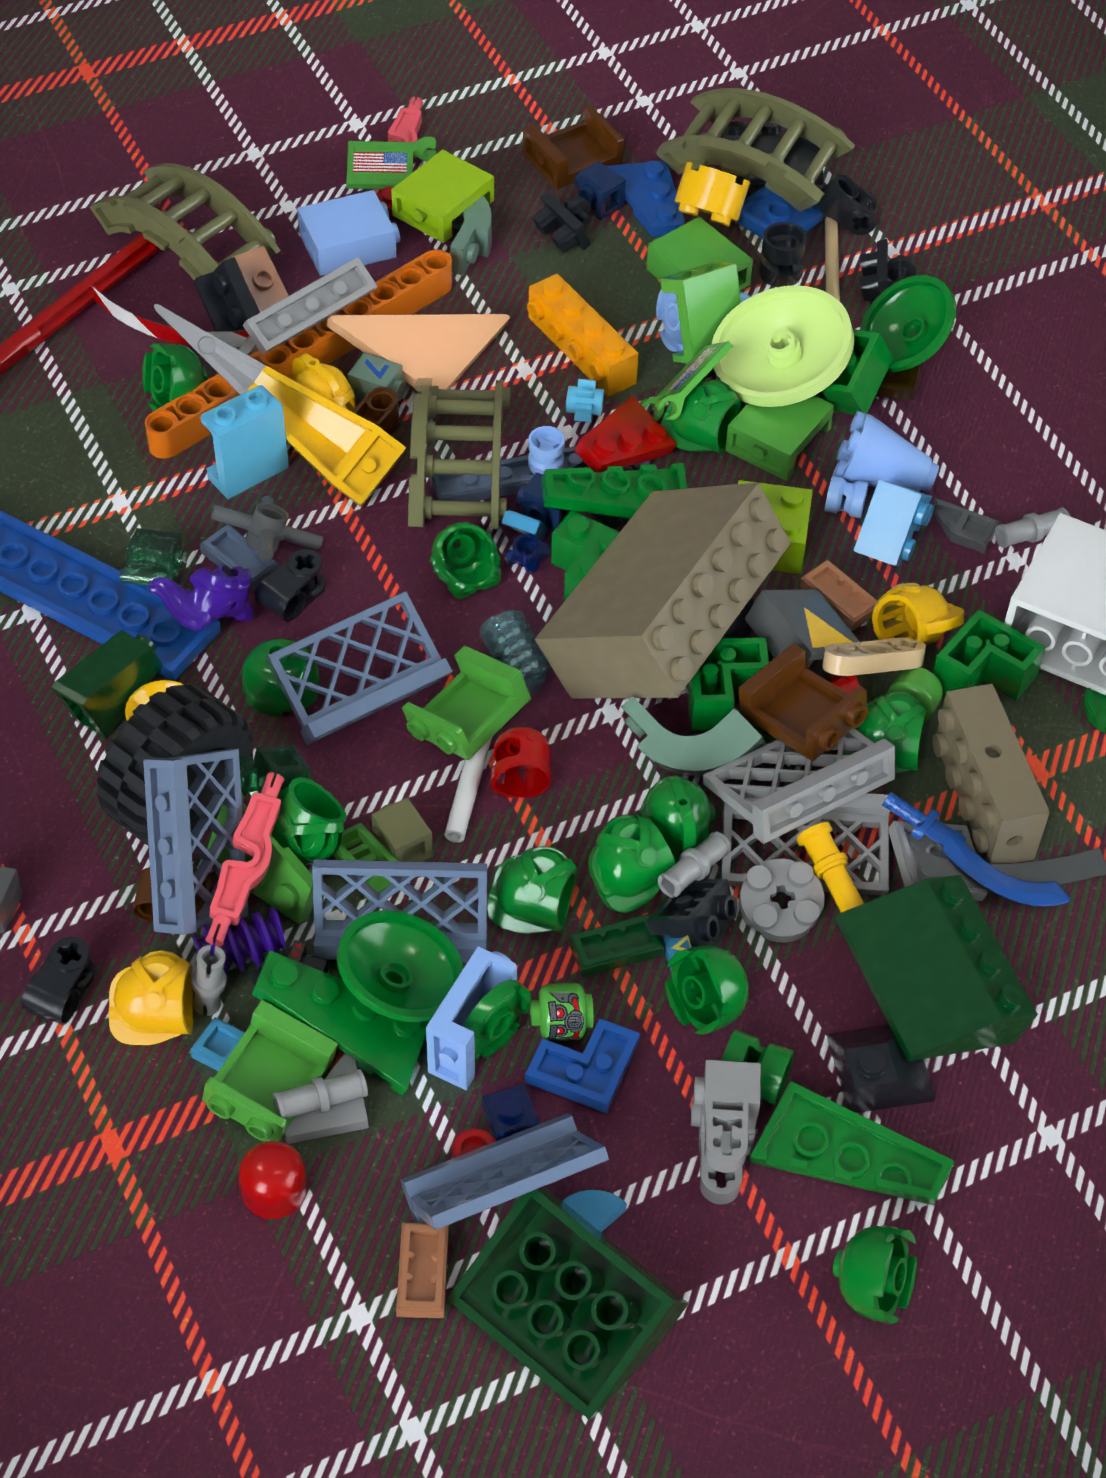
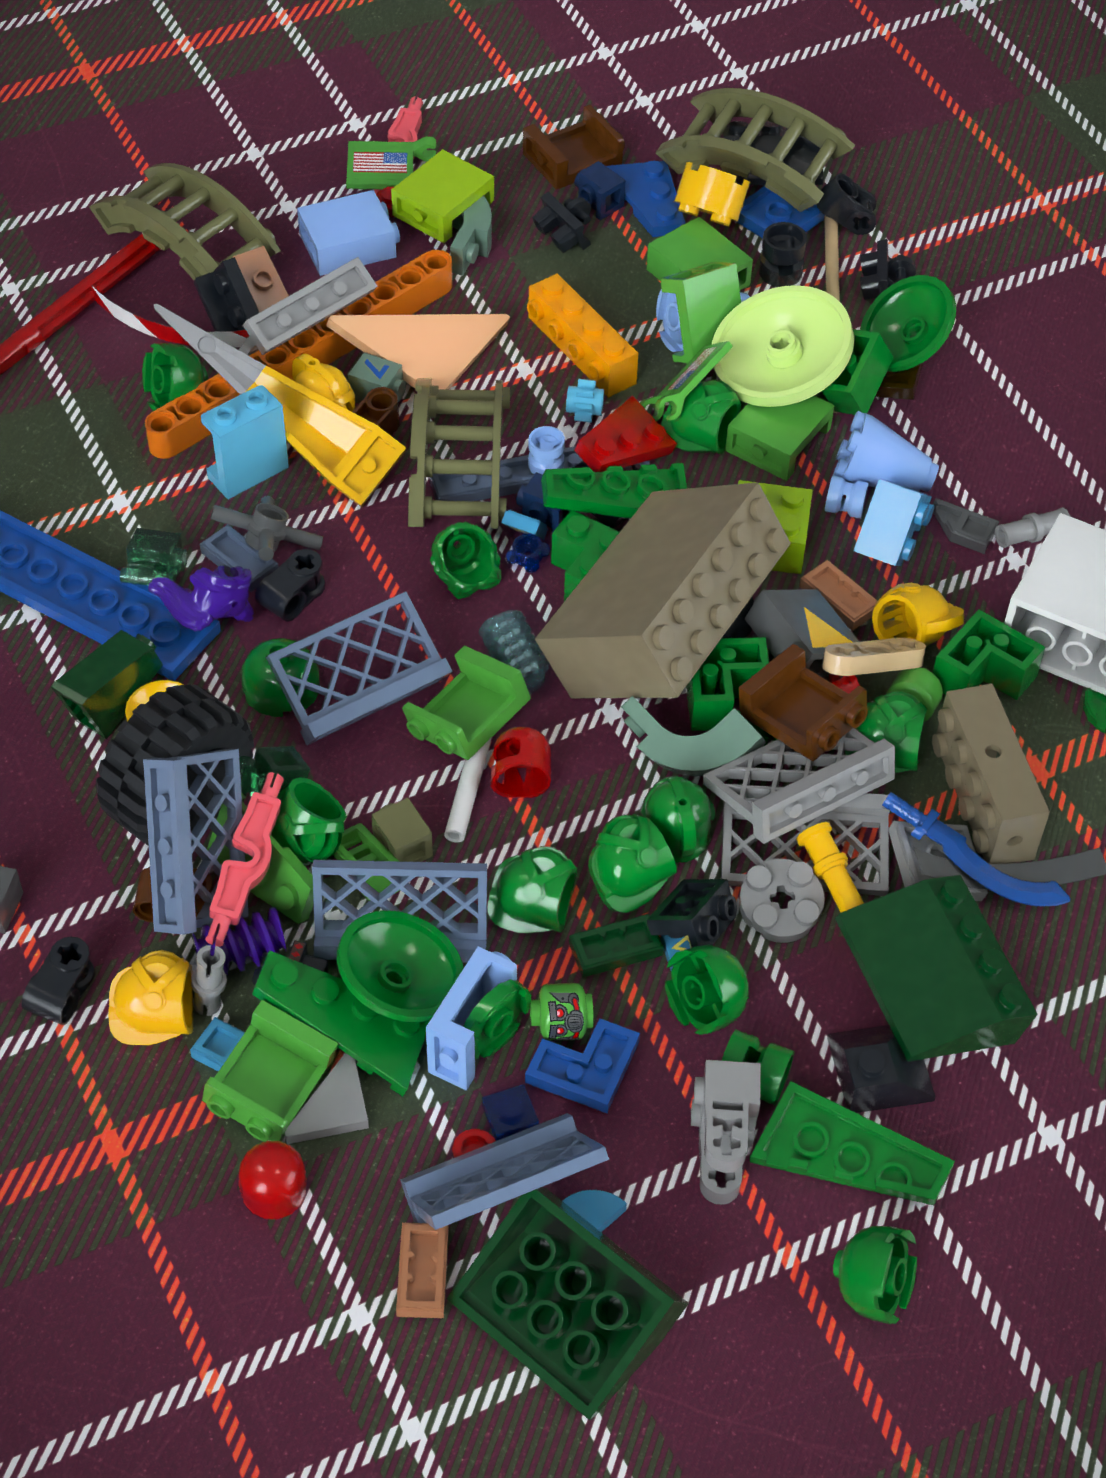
light grey pin [273,1069,368,1119] -> none
light grey pin [658,831,731,898] -> none

